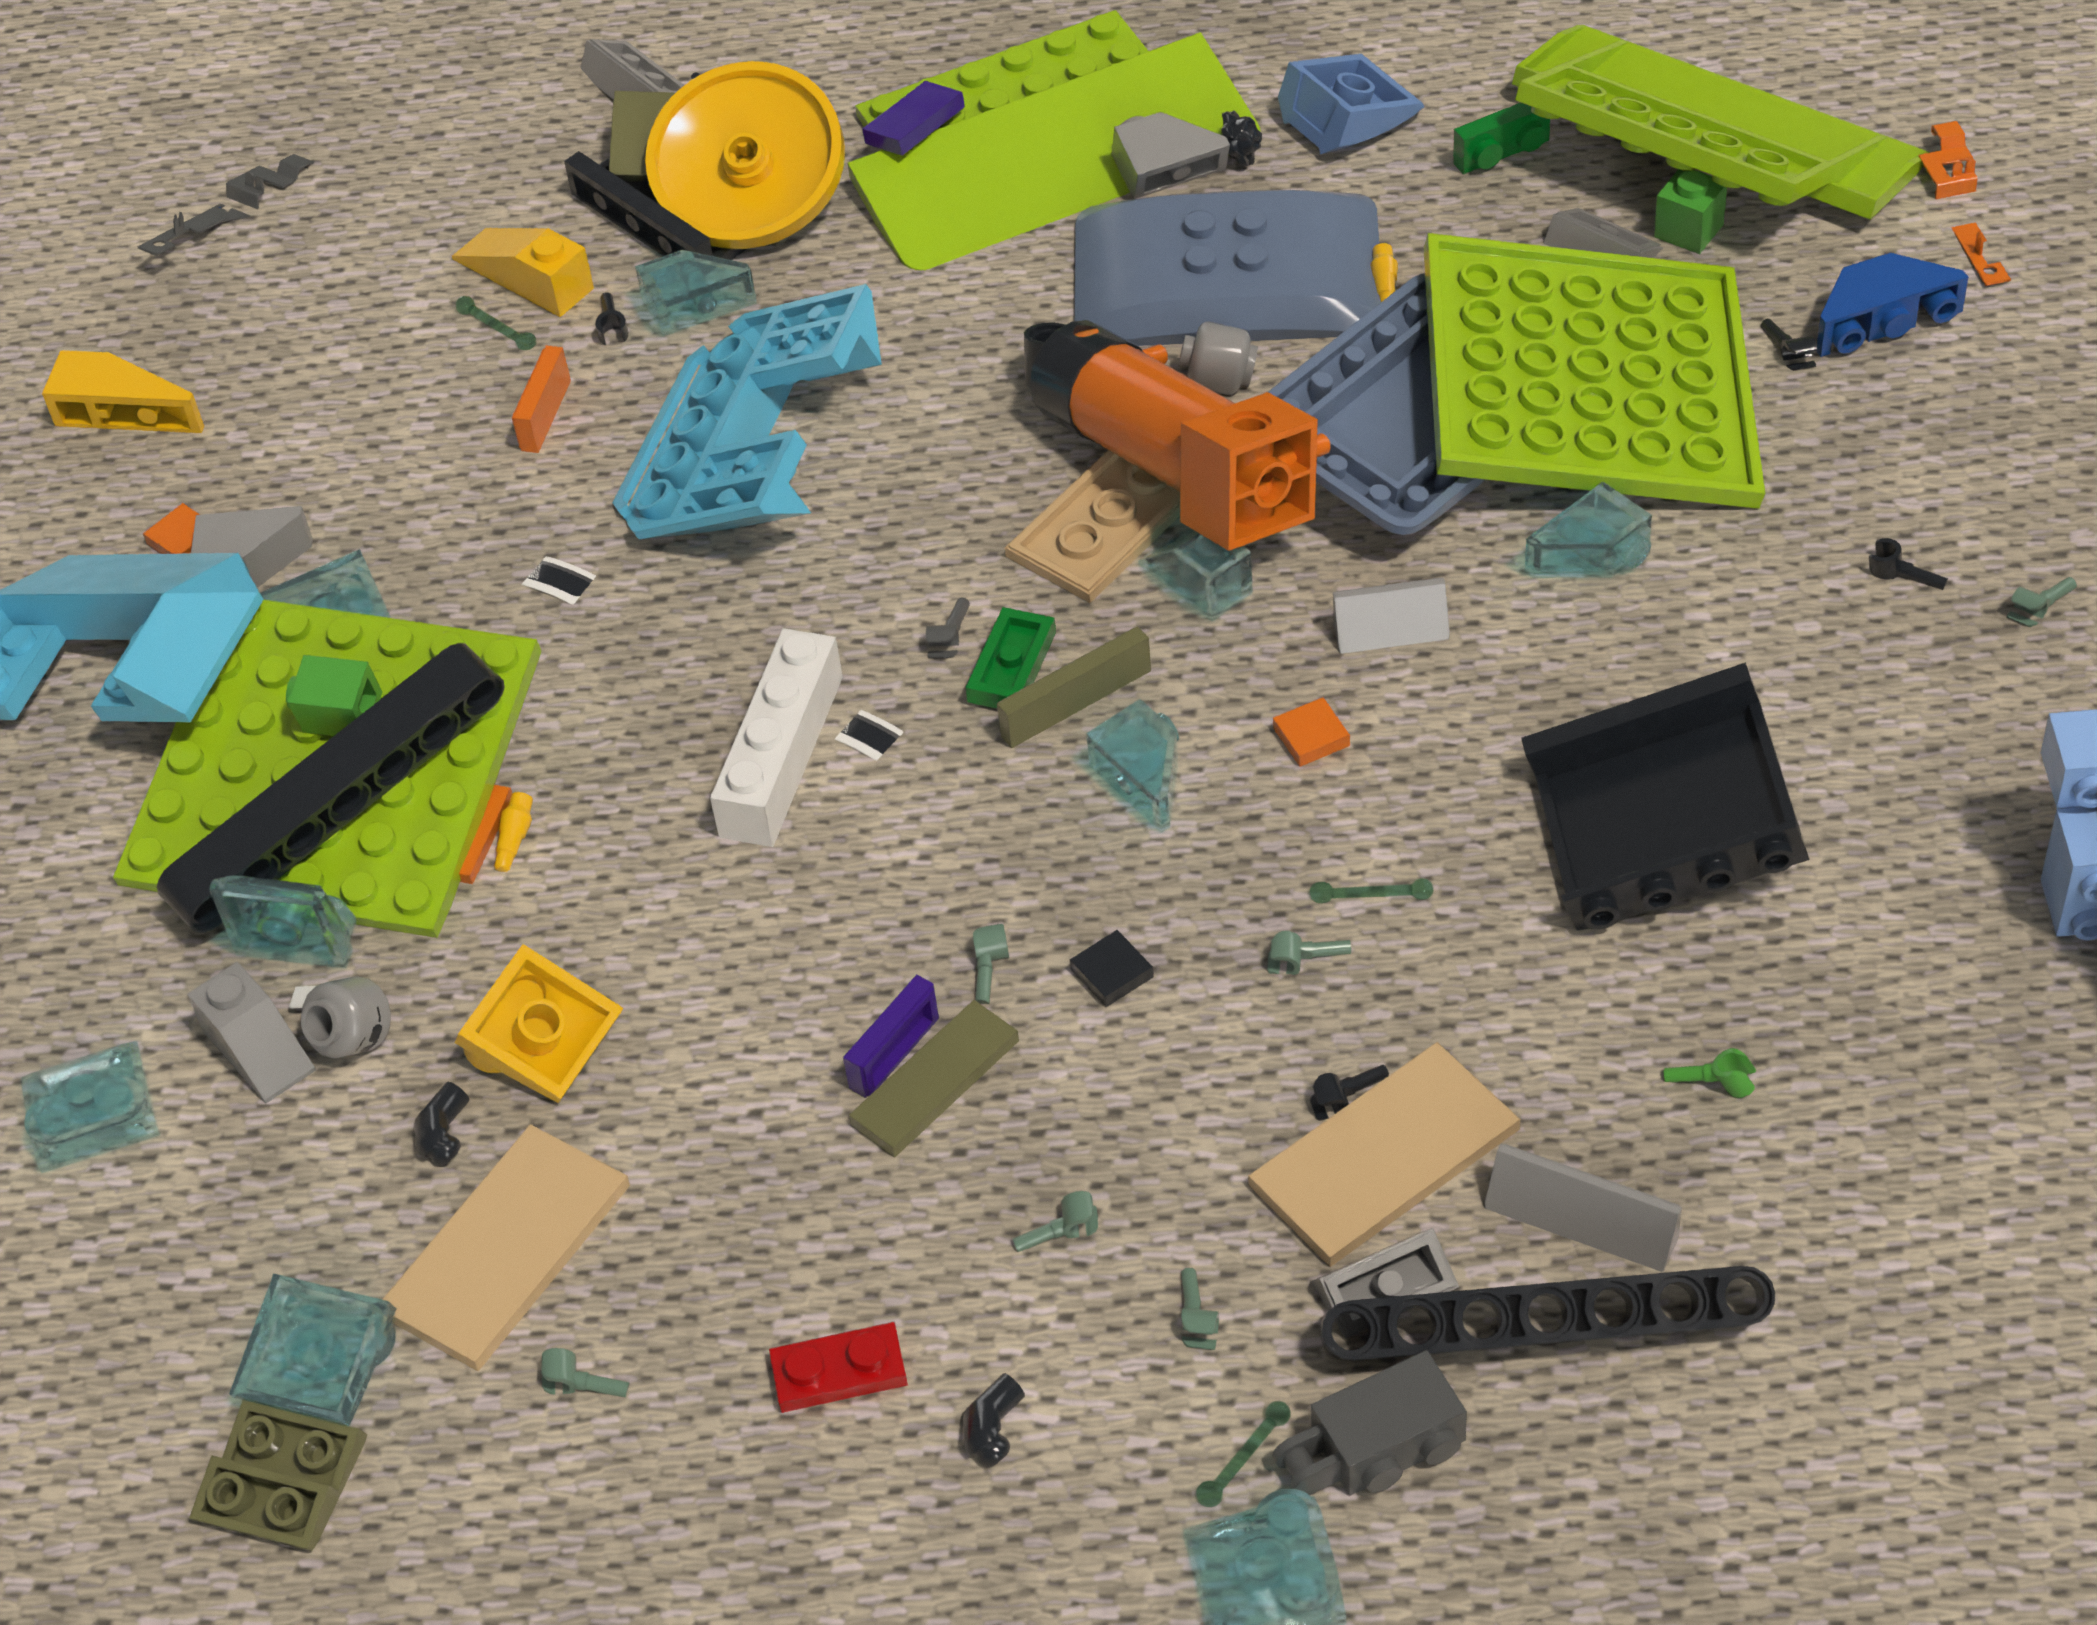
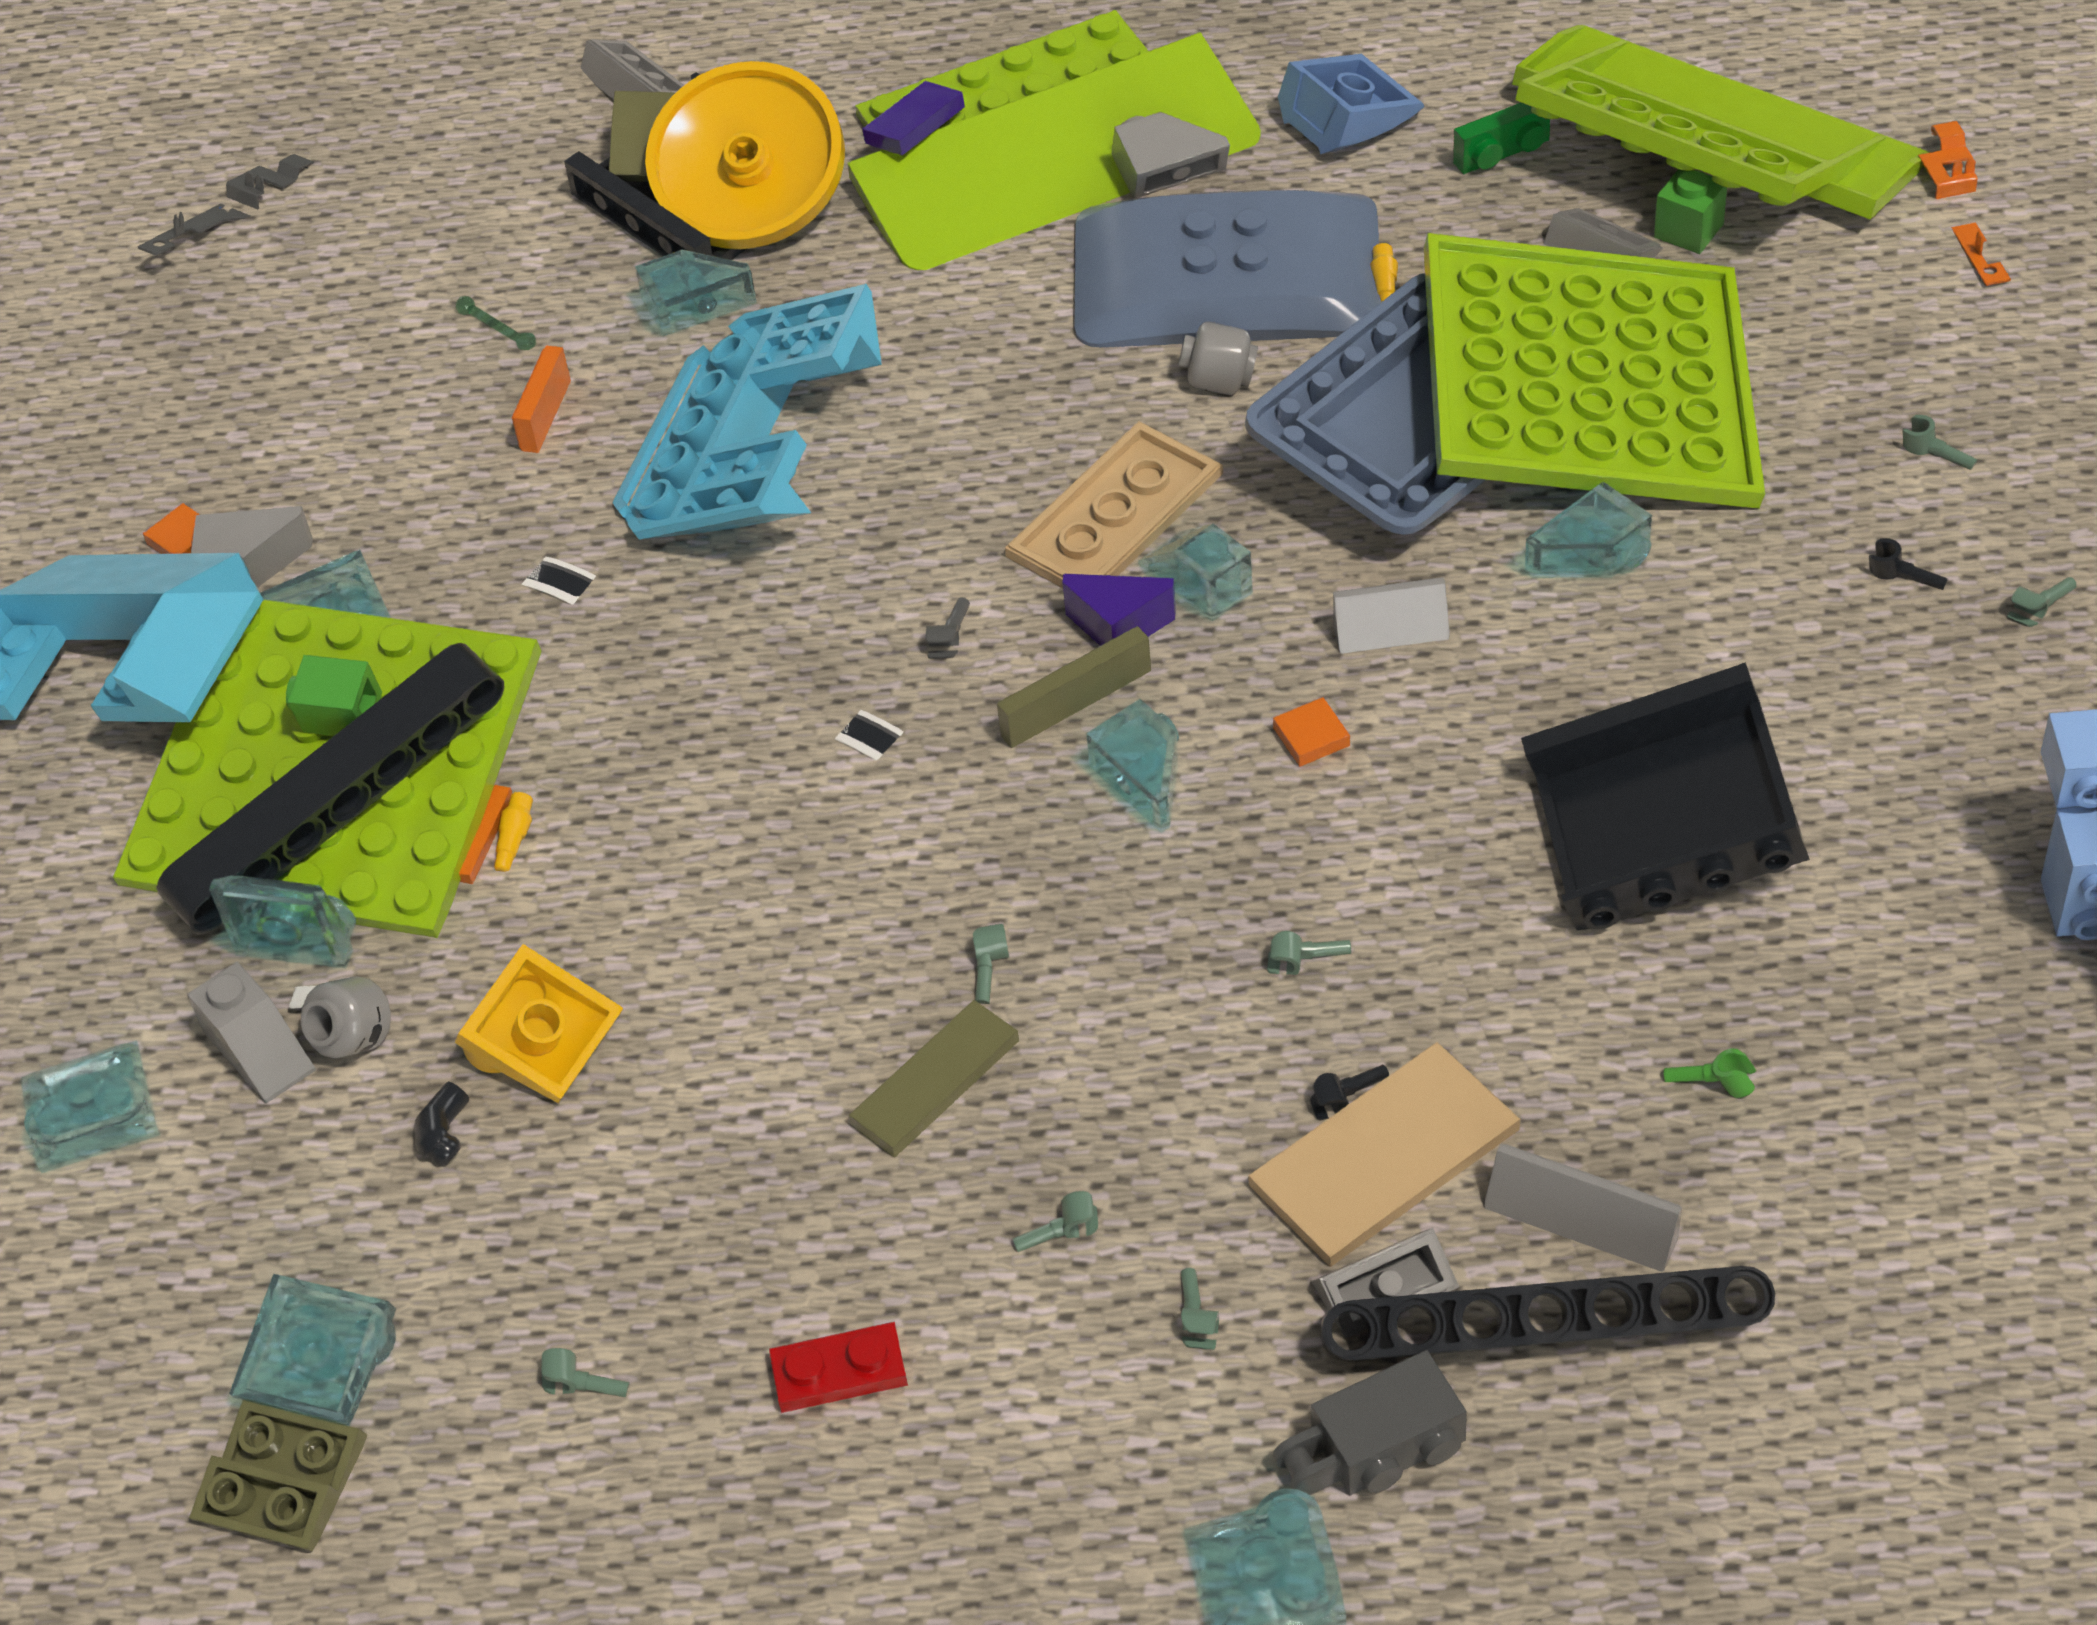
yellow slope [42,350,204,433] -> none
tan tile [376,1124,630,1371] -> none
yellow slope [452,228,594,317] -> none
black hand [595,292,629,345] -> none
white brick [710,628,843,847] -> none
dark purple tile [843,974,939,1098] -> none
black arm [963,1373,1025,1467] -> none
green plate [966,607,1056,709] -> none
orange piece [1024,320,1331,551] -> none
black tile [1070,930,1154,1007] -> none
clear green hinge [1196,1400,1291,1508] -> none
black plant [1221,110,1262,168] -> none
clear green hinge [1310,878,1434,904] -> none
black hand [1761,318,1817,371] -> none
blue slope [1816,253,1969,357] -> none
none -> dark purple slope [1062,574,1176,646]
none -> sand green hand [1902,415,1978,470]

